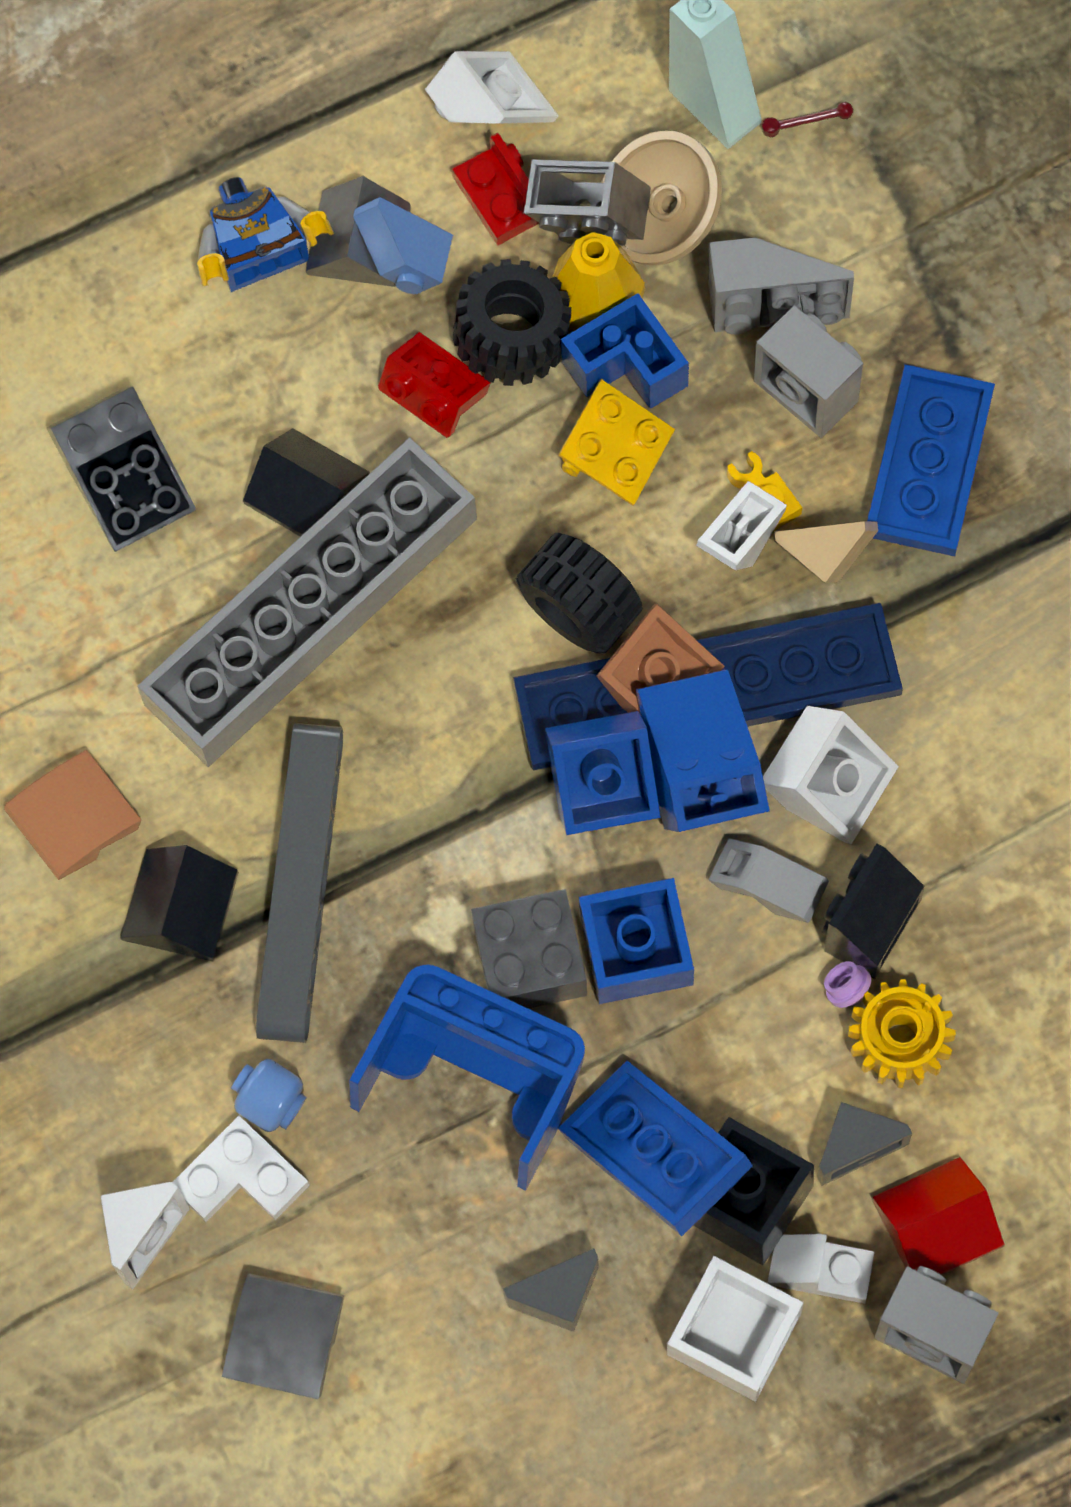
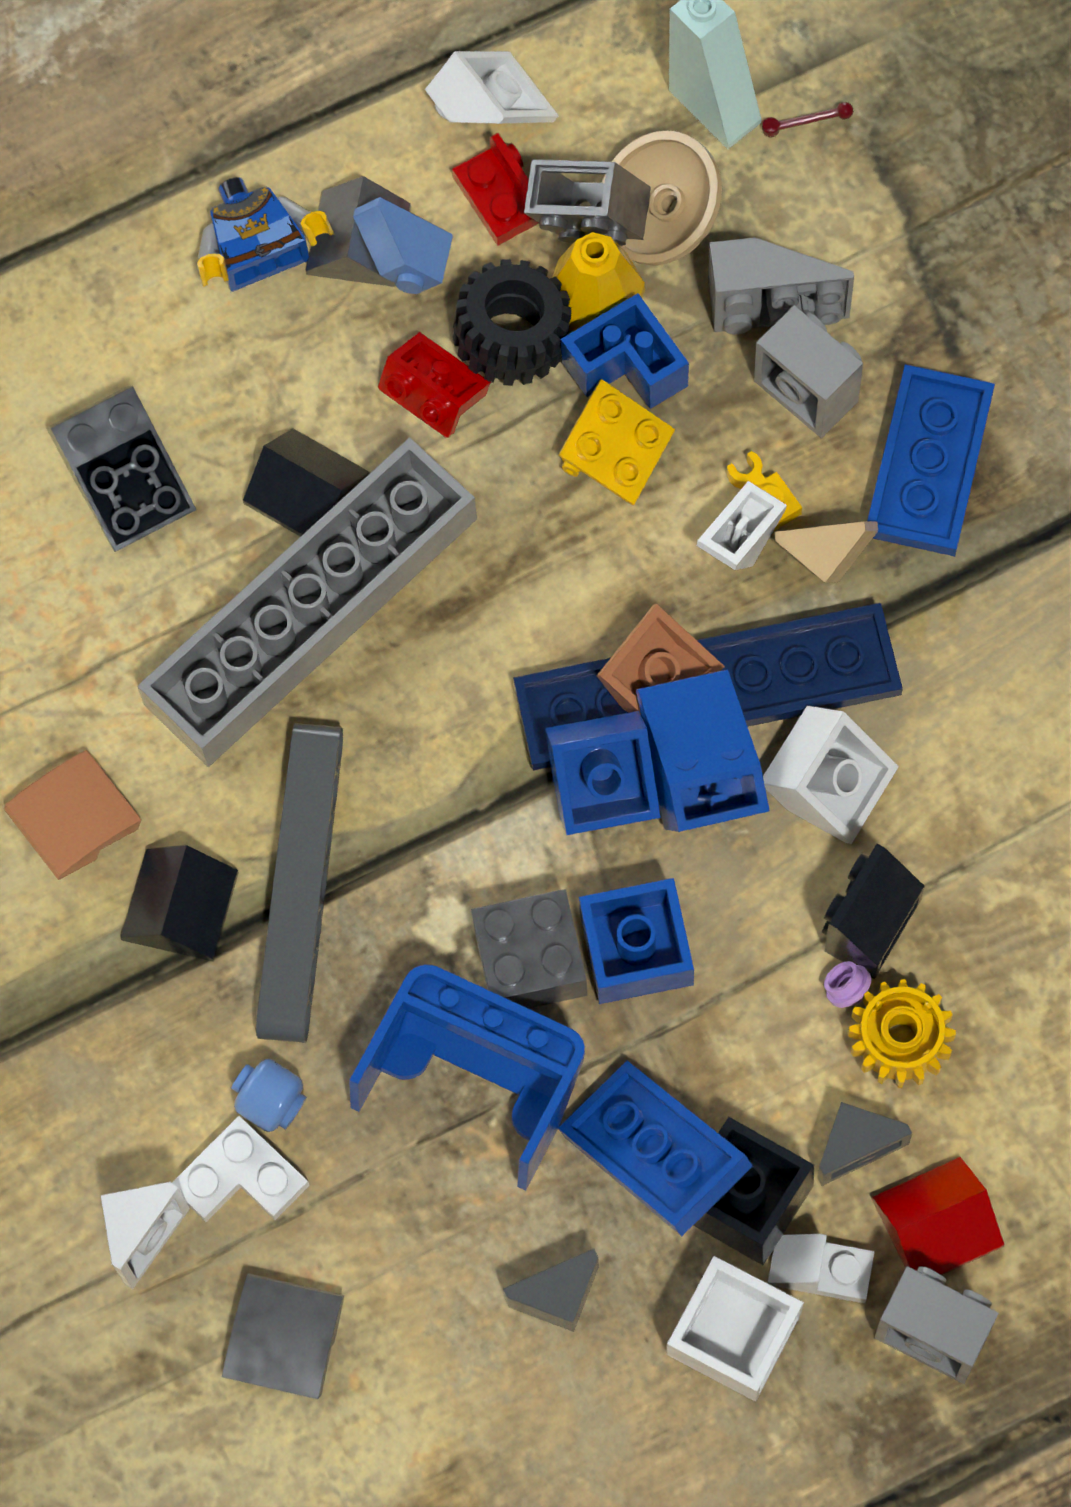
black tyre [516,533,643,654] -> none
light grey slope [709,838,829,923] -> none

